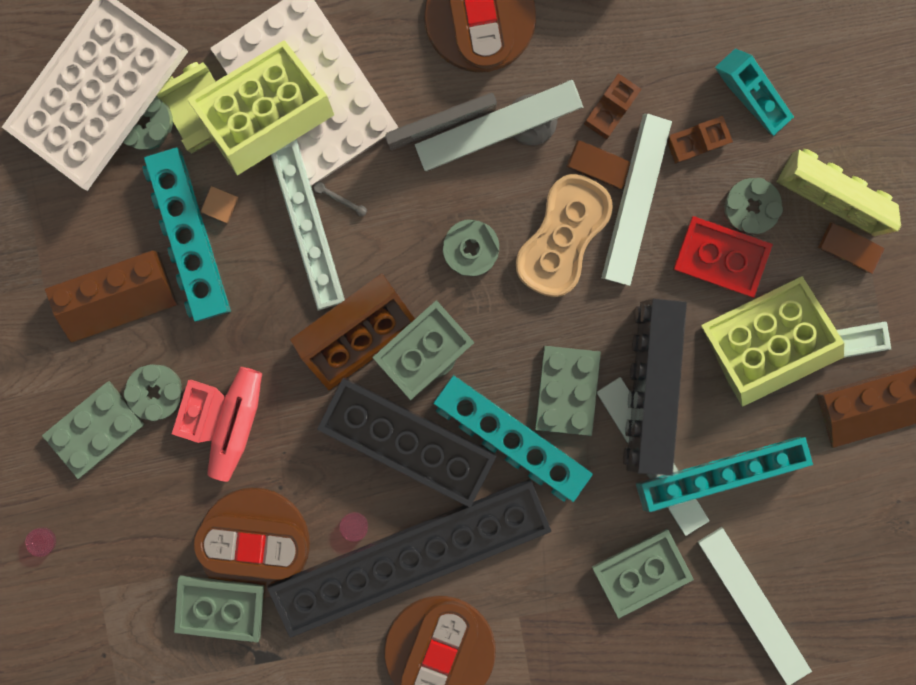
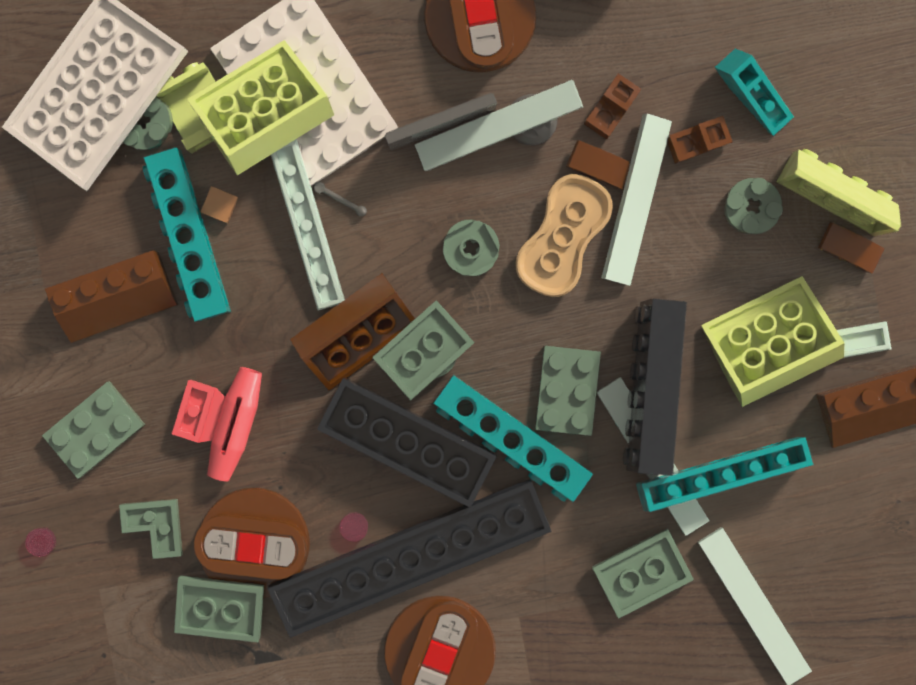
sand green plate [124,364,183,421] -> none
red plate [673,216,773,298] -> none
none -> sand green plate [119,499,183,559]

